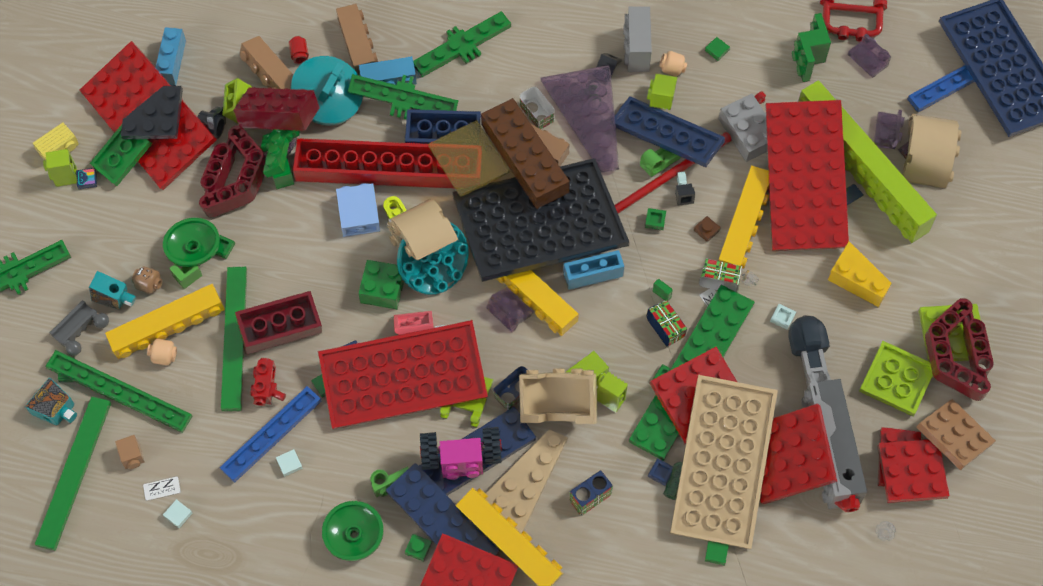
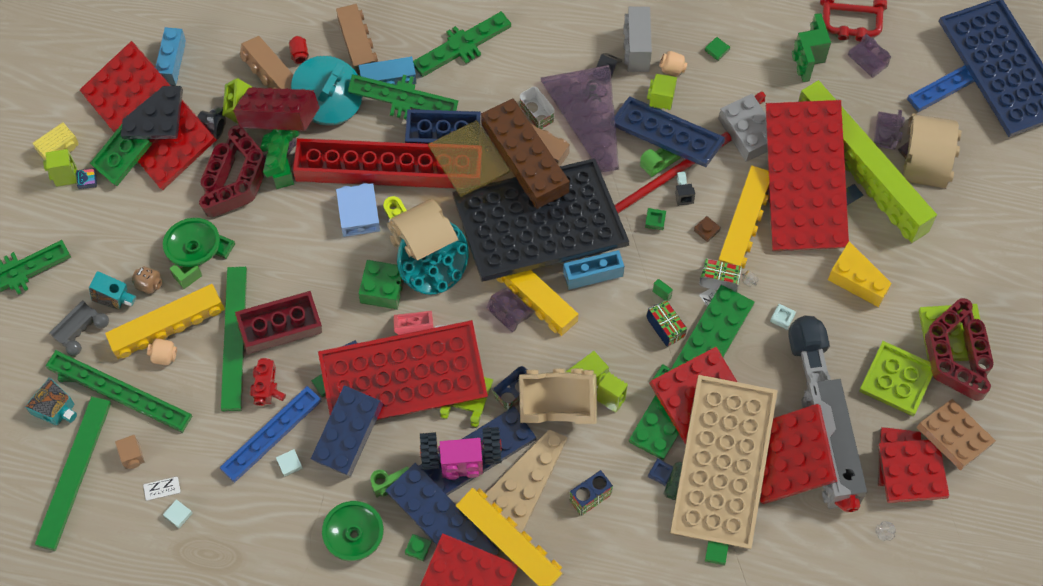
none -> dark blue brick [311,385,383,477]

